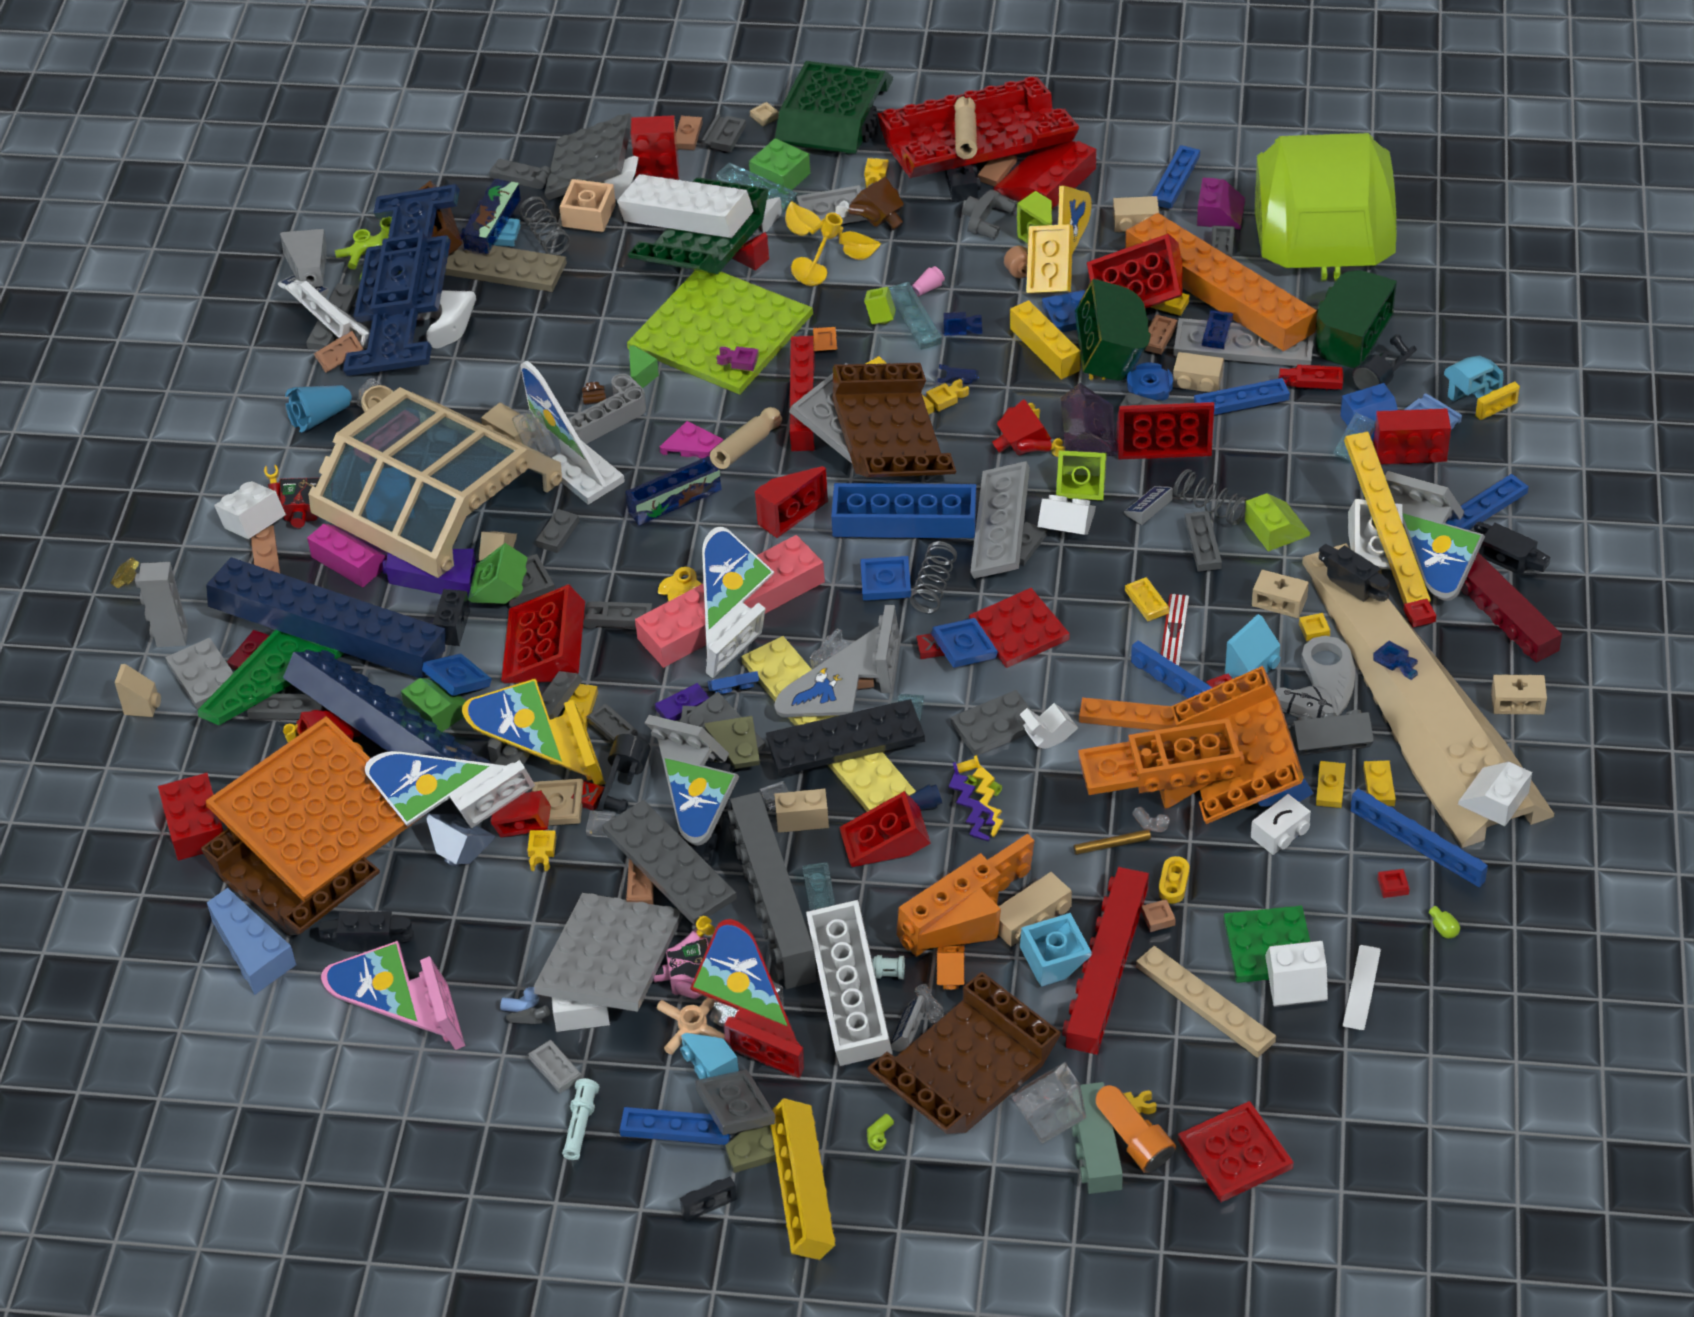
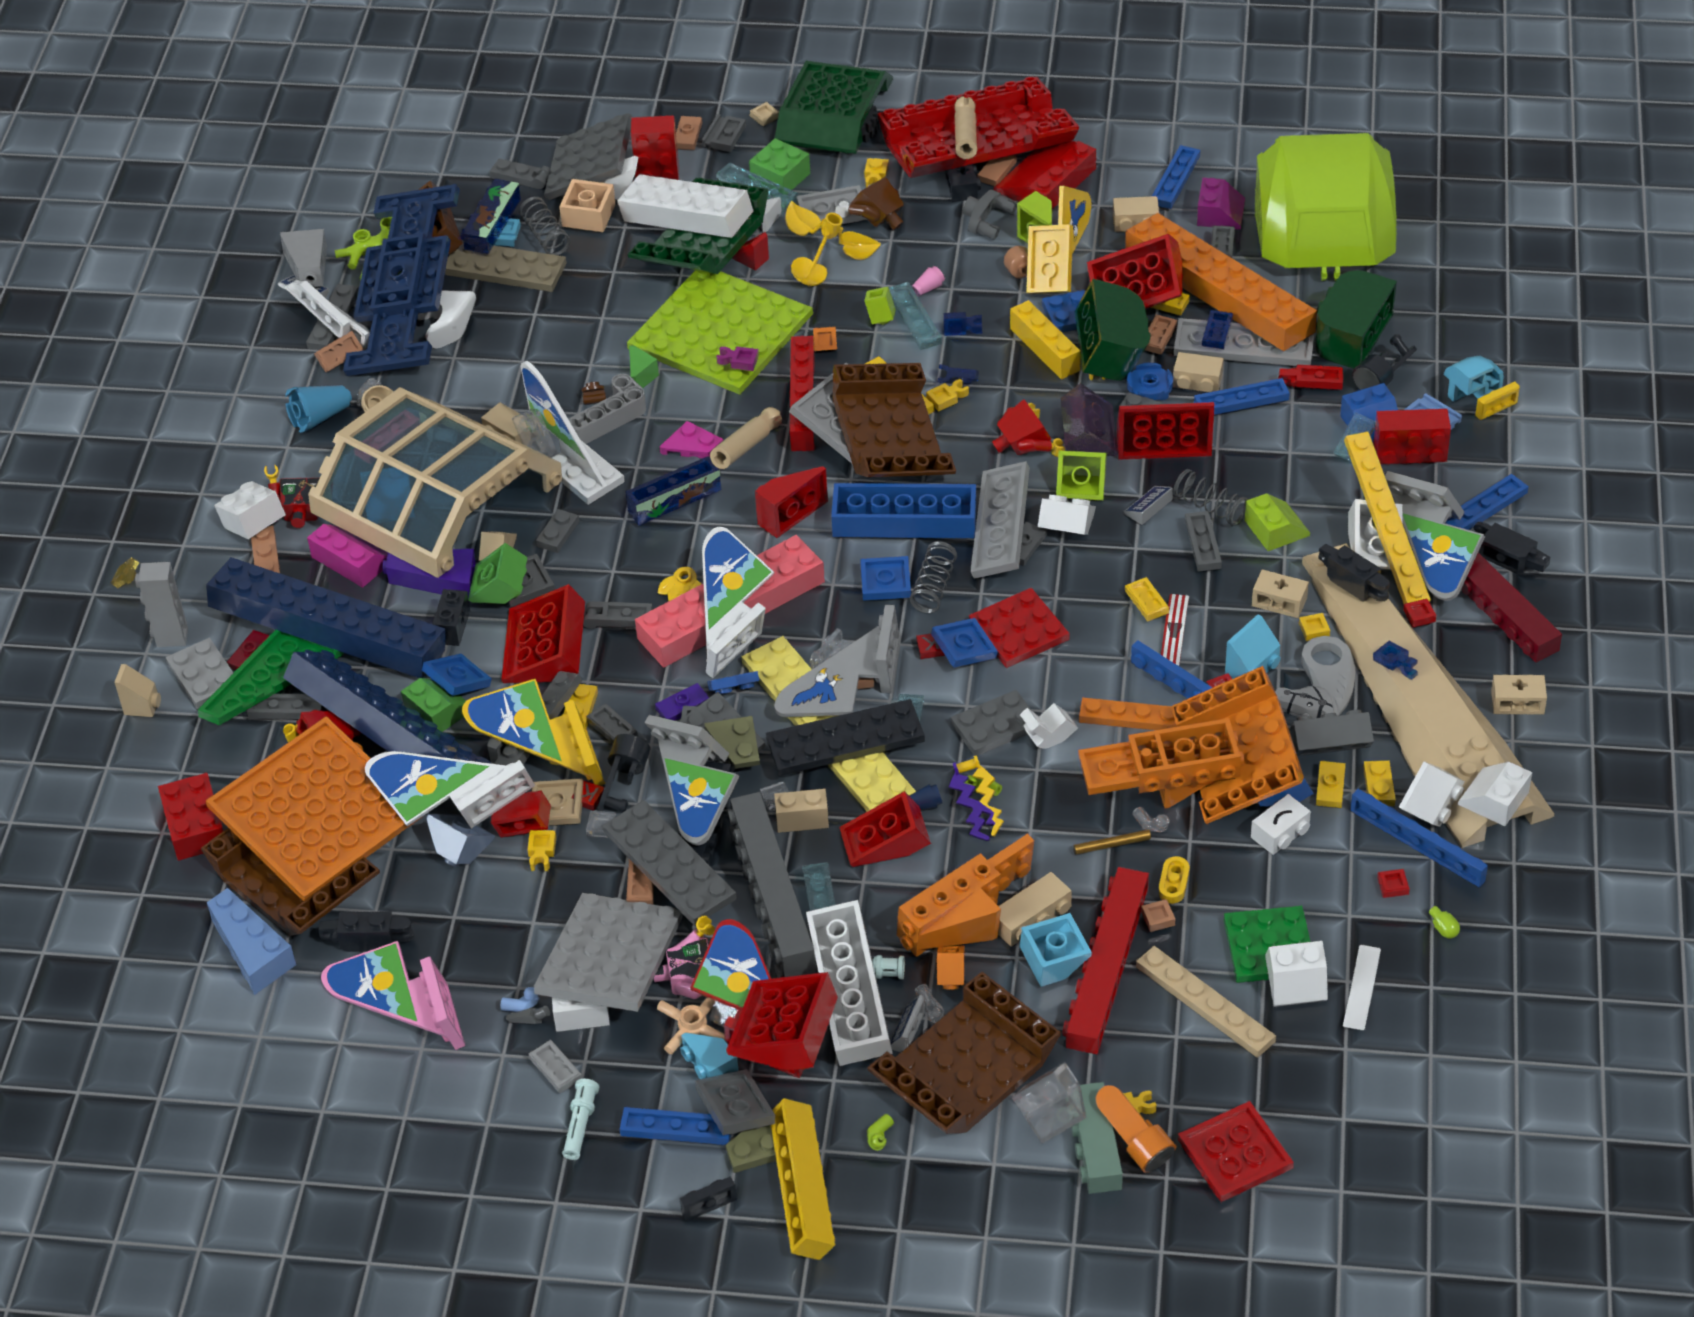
none -> red slope [726,972,838,1070]
none -> white slope [1399,762,1465,827]

